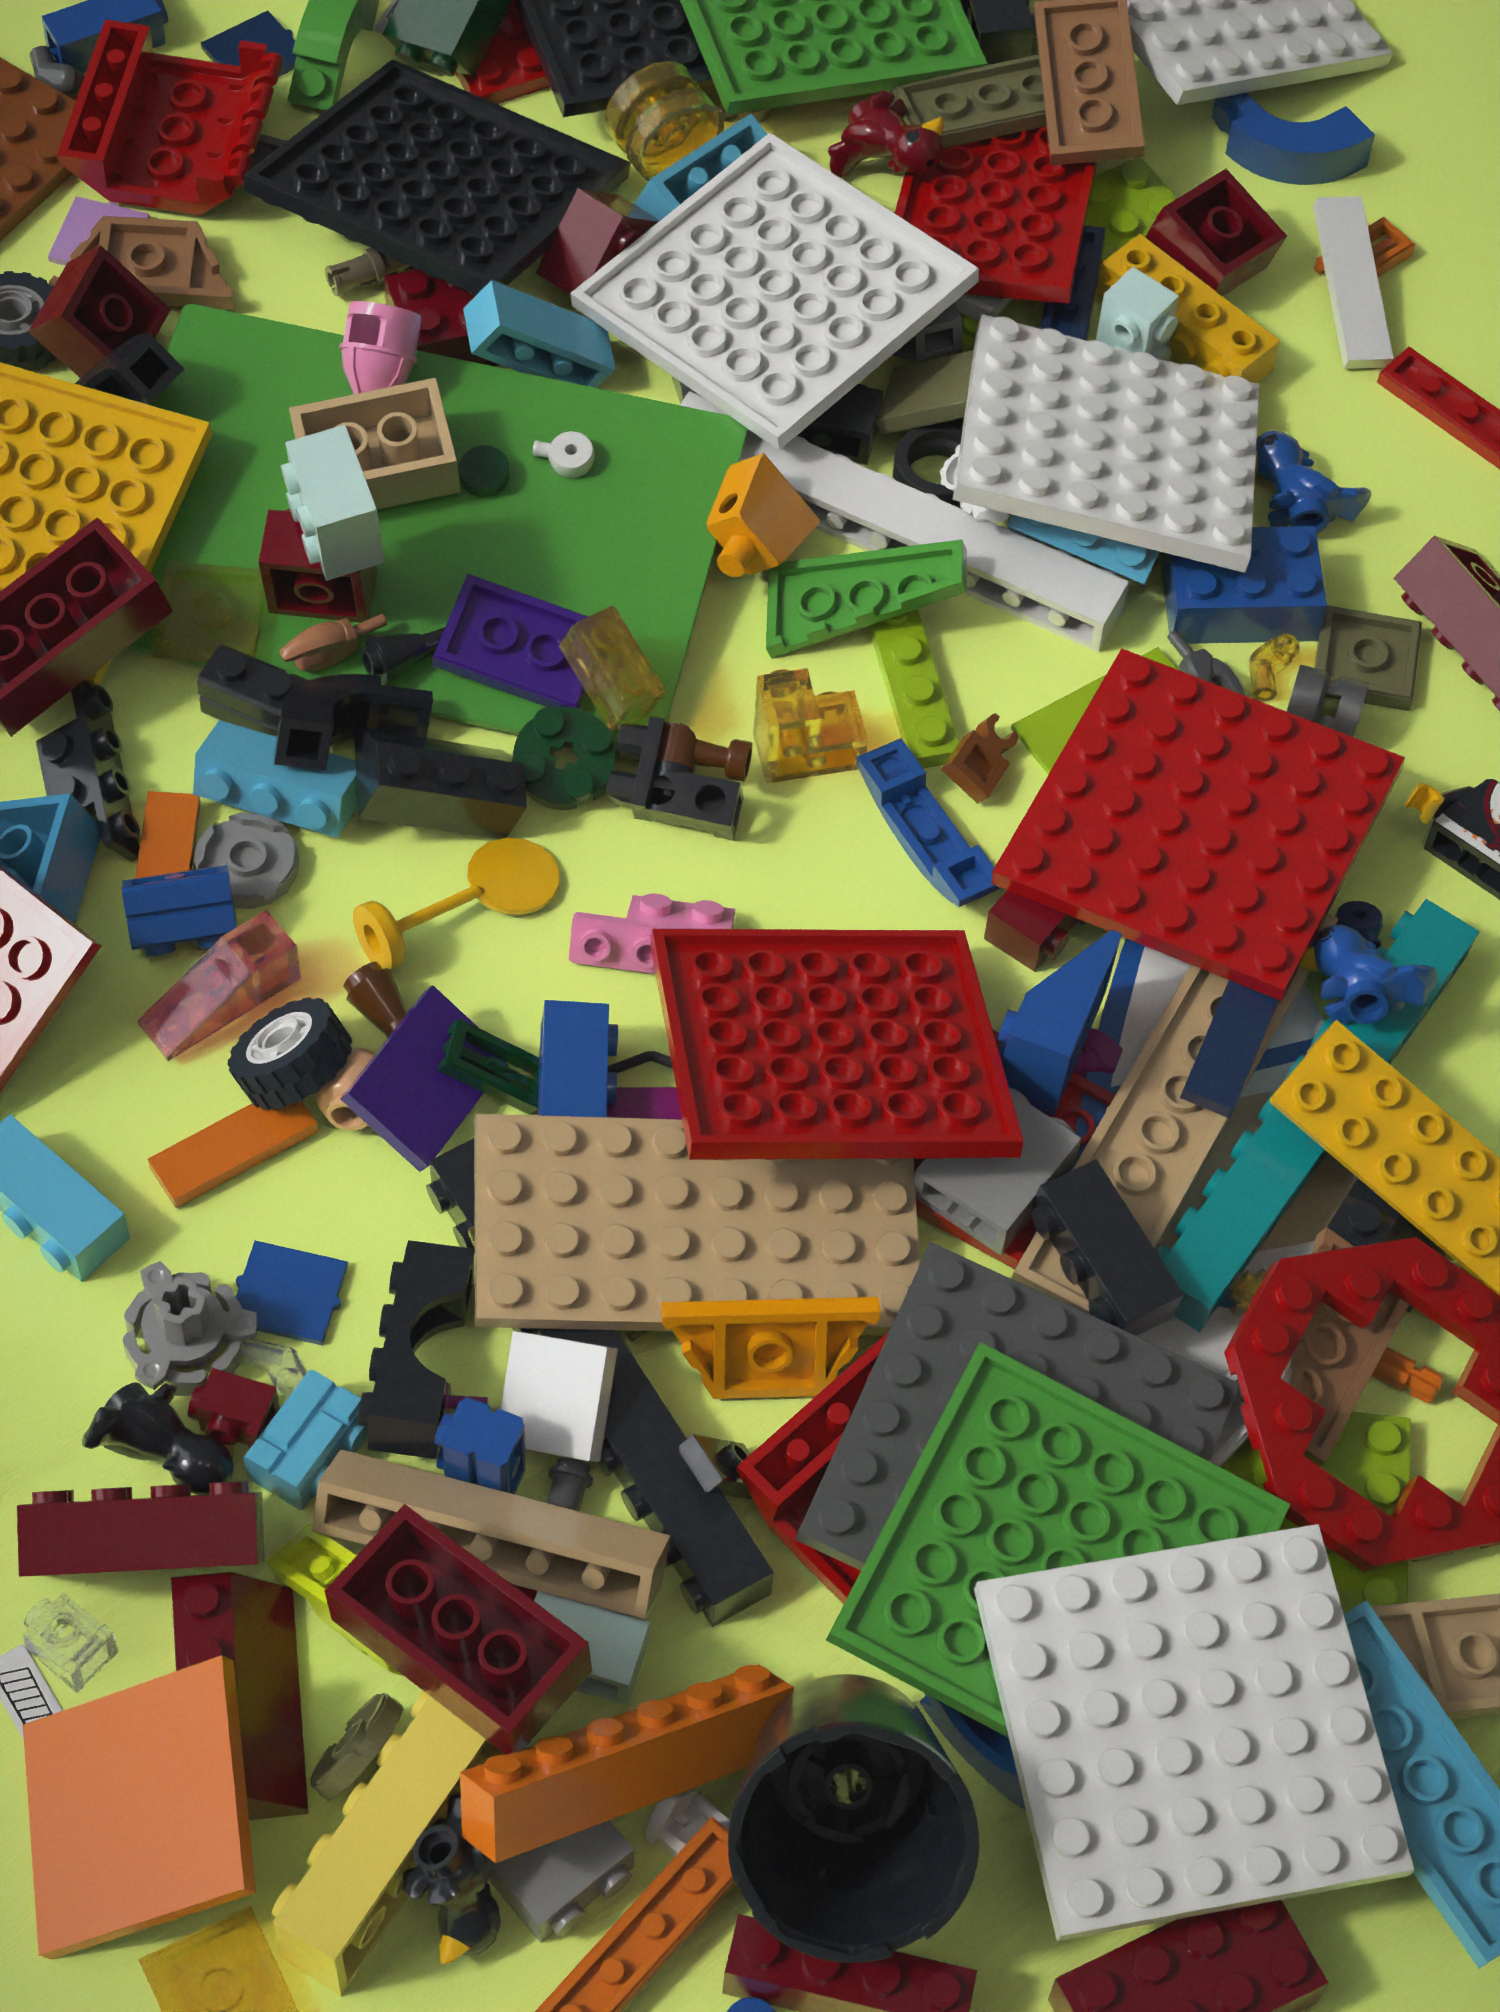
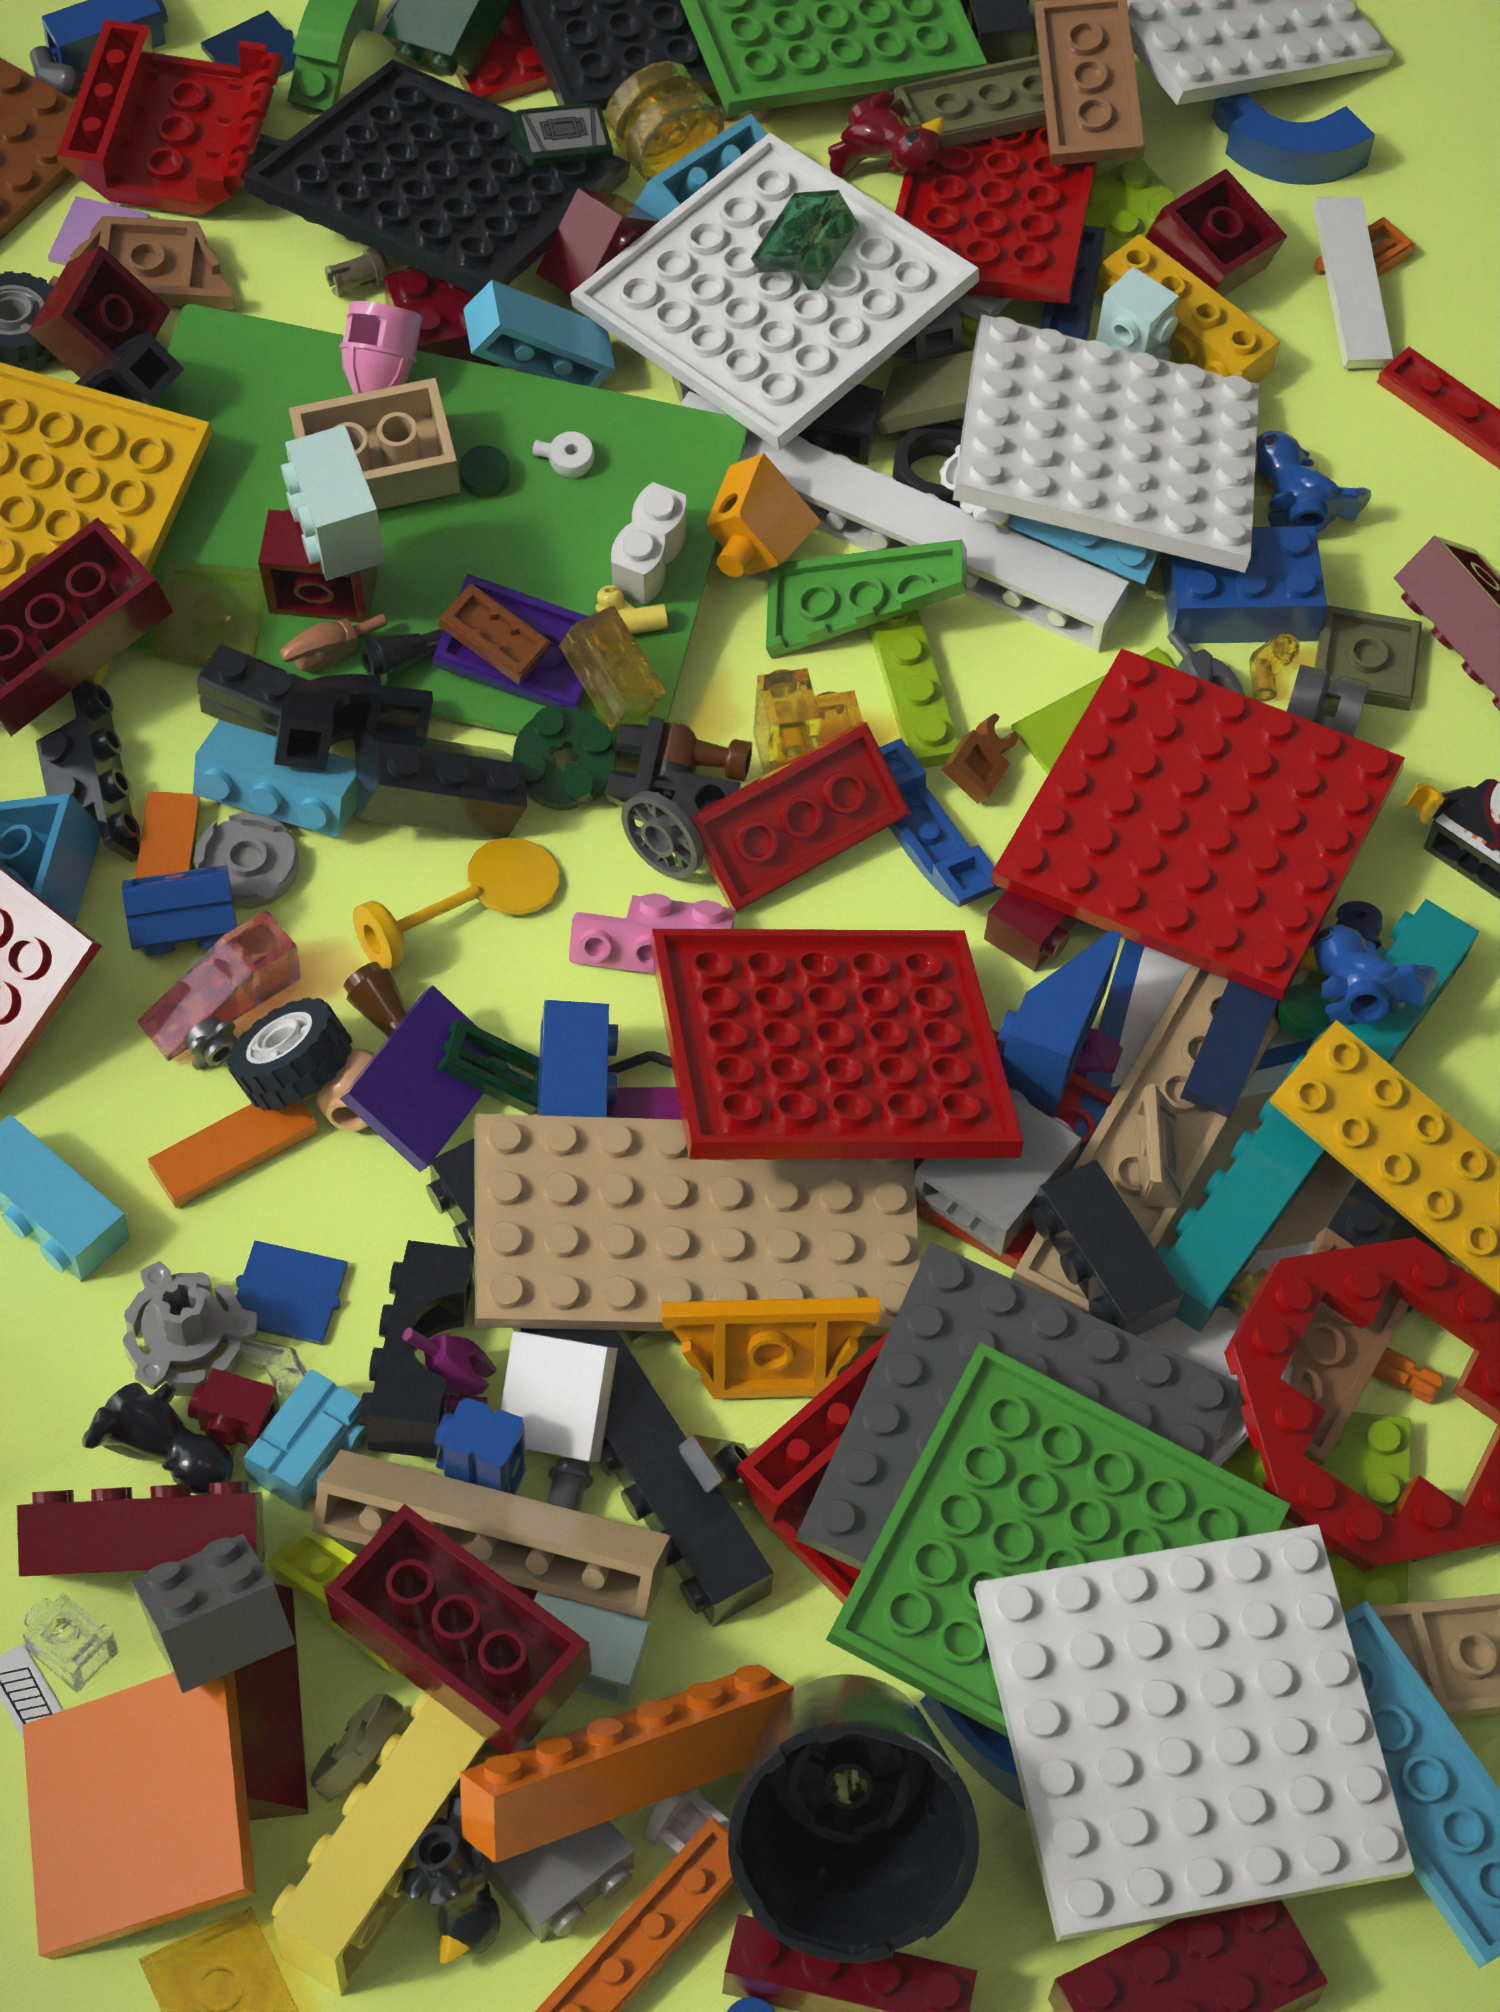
none -> dark grey brick [132,1534,296,1693]
none -> flat silver plate [185,1016,239,1070]
none -> magenta hand [402,1328,497,1396]
none -> dark orange plate [438,583,552,685]
none -> slope [510,103,613,166]
none -> light yellow arm [596,585,668,635]
none -> white brick [611,482,686,605]
none -> dark grey wheel [621,791,704,879]
none -> red tile [690,722,911,912]
none -> clear green bracket [751,190,859,291]
none -> tan slope [1135,1084,1183,1208]
none -> dark green tile [1275,984,1330,1039]

